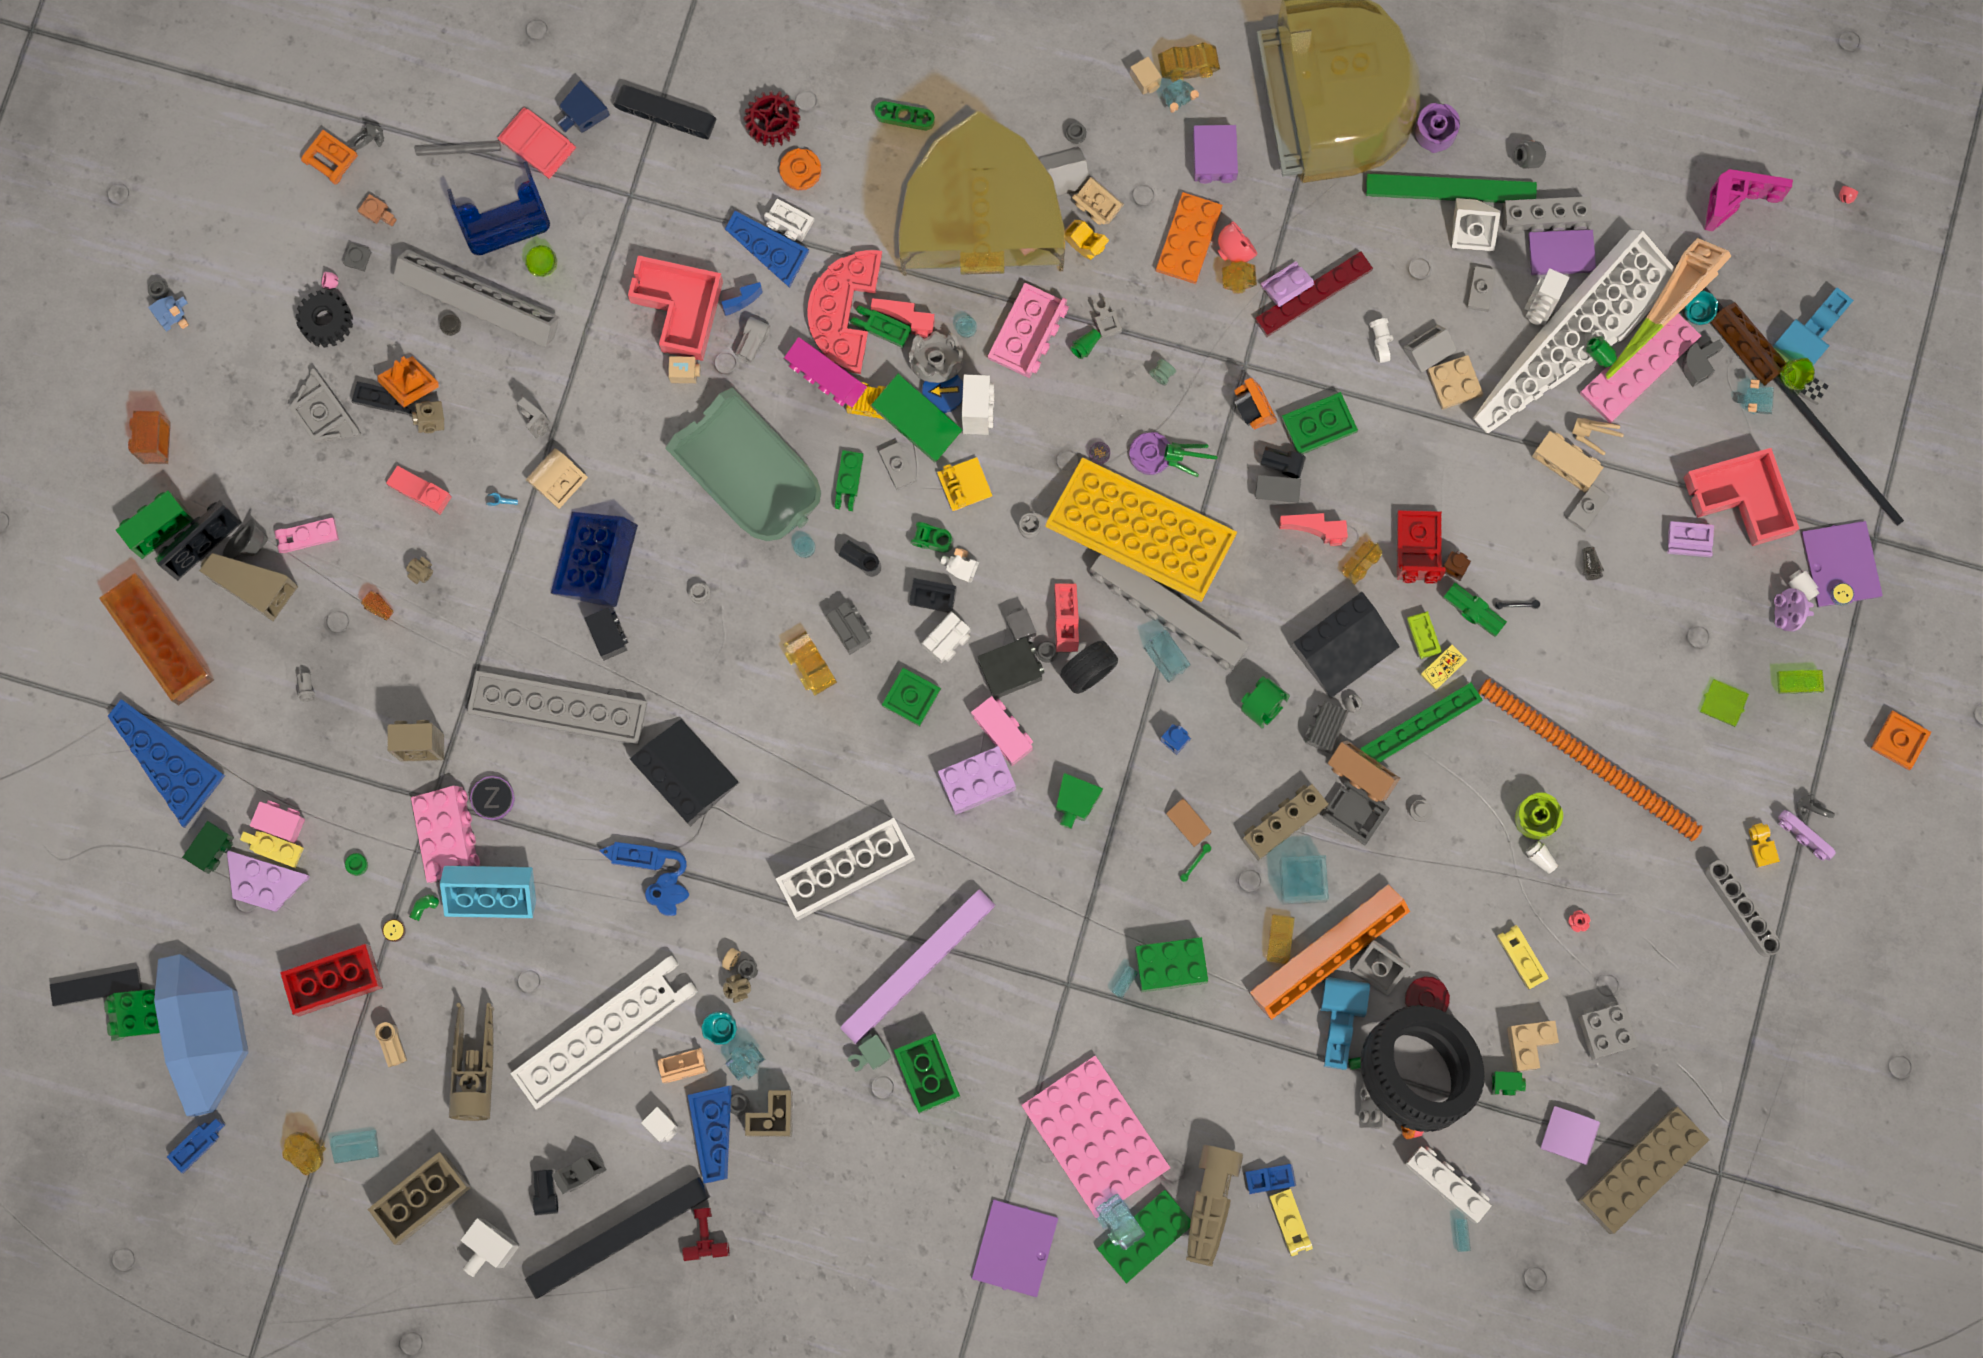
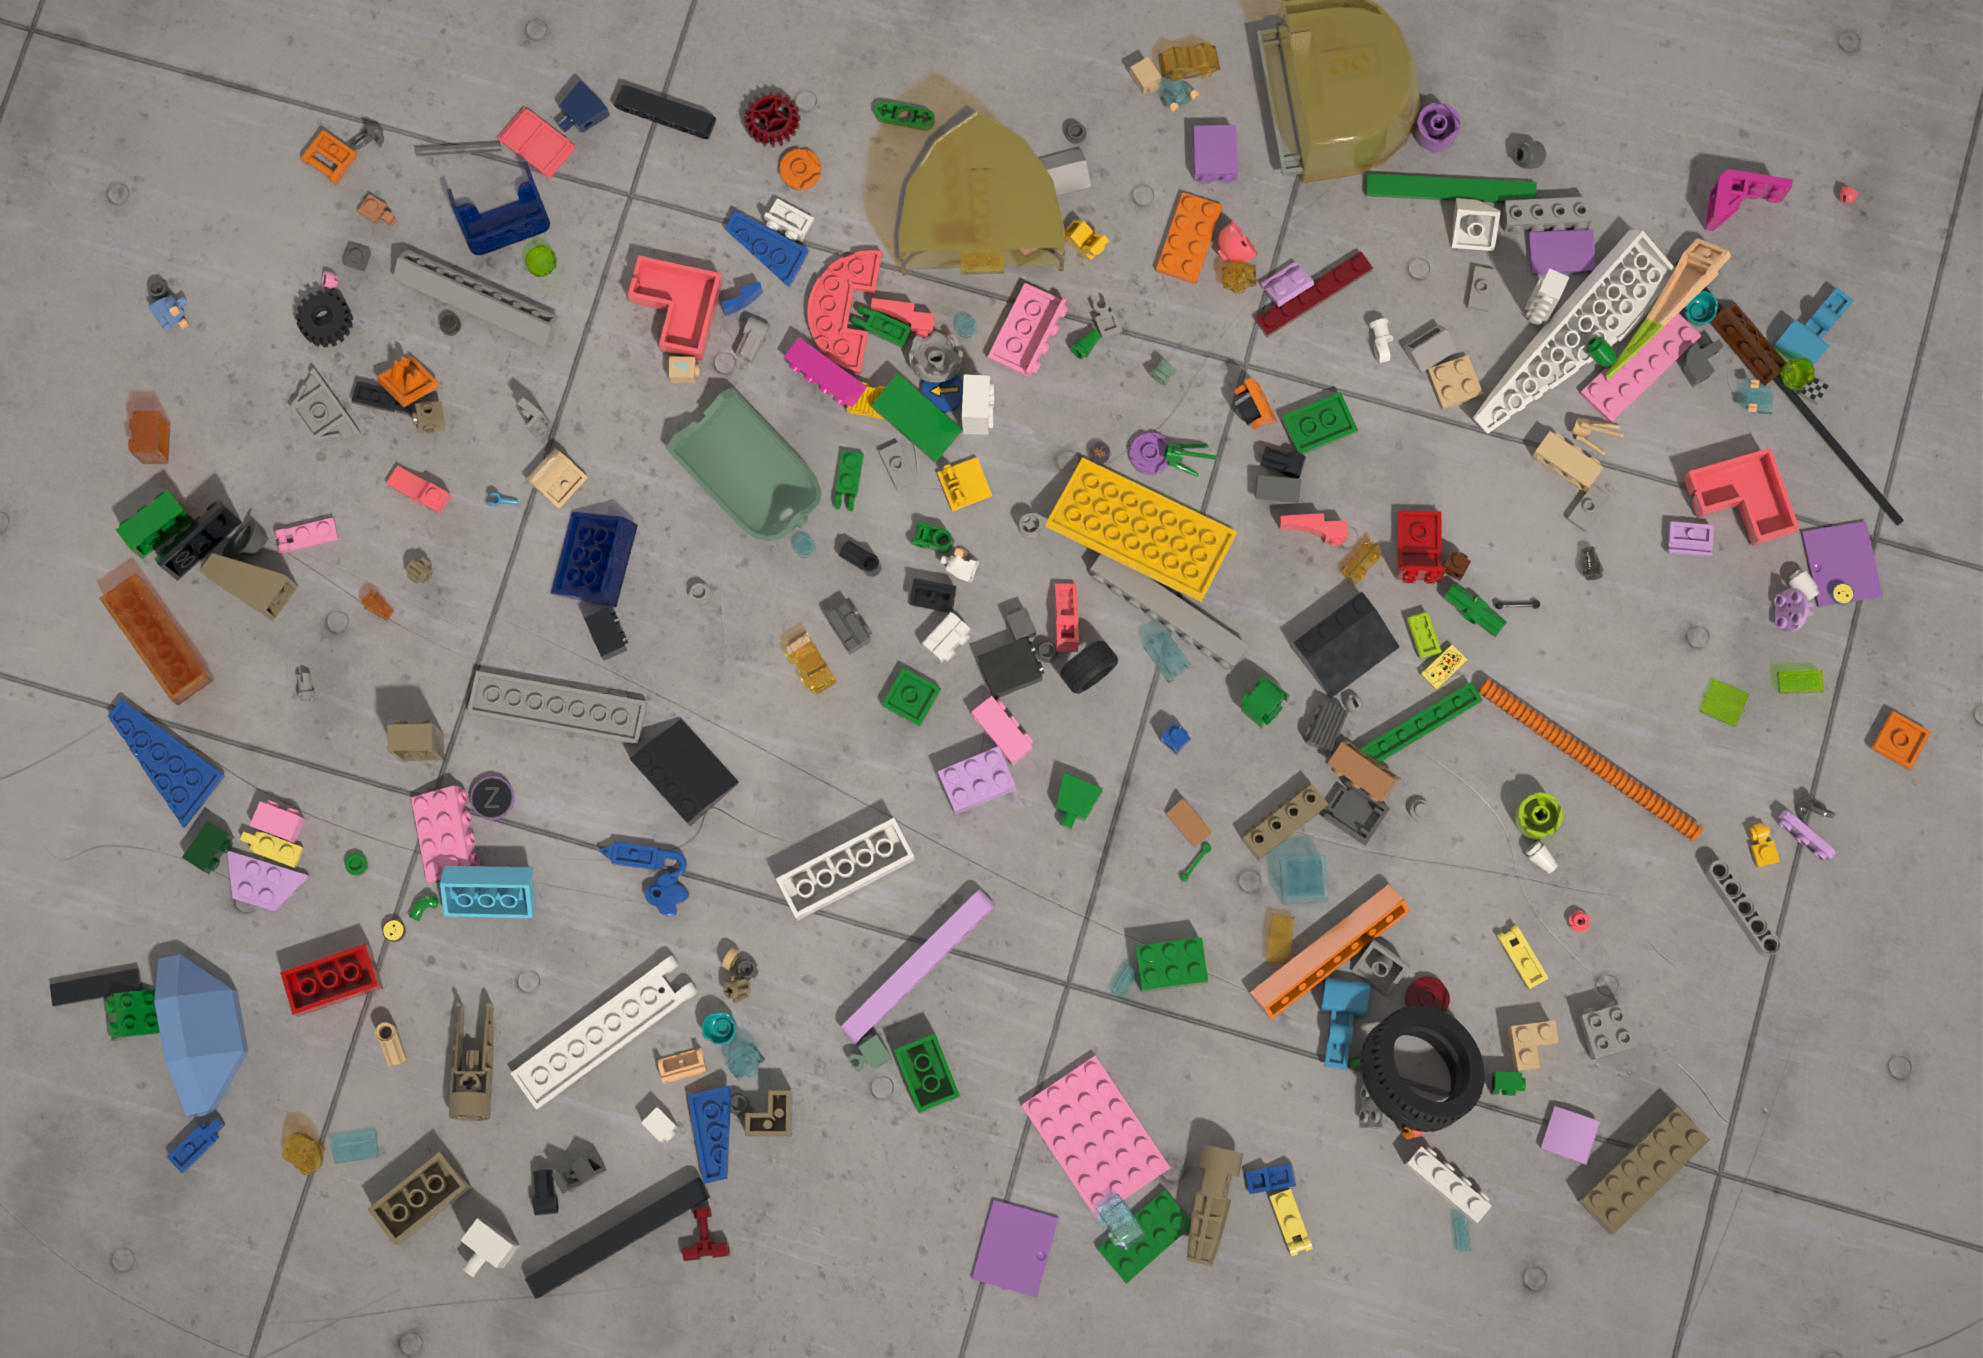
tan bracket [1072,177,1124,225] -> none

